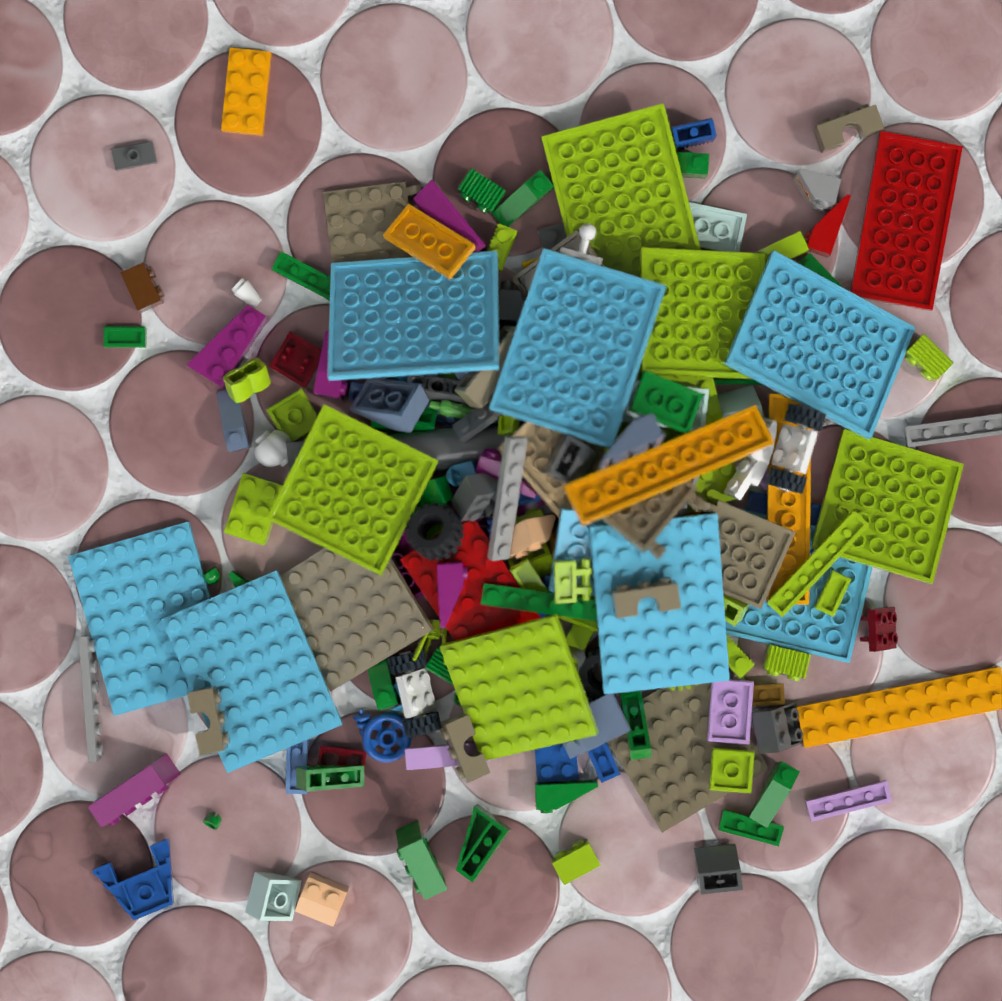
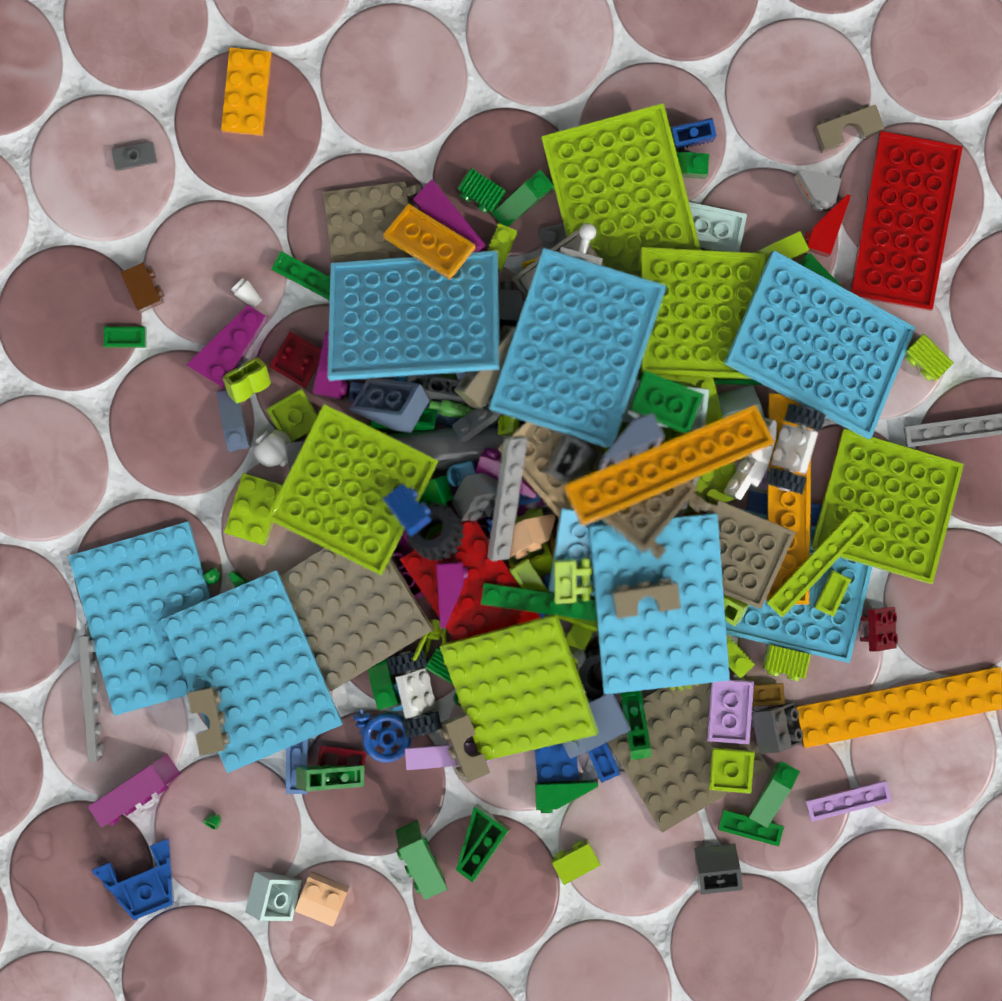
none -> blue brick [383,484,431,536]

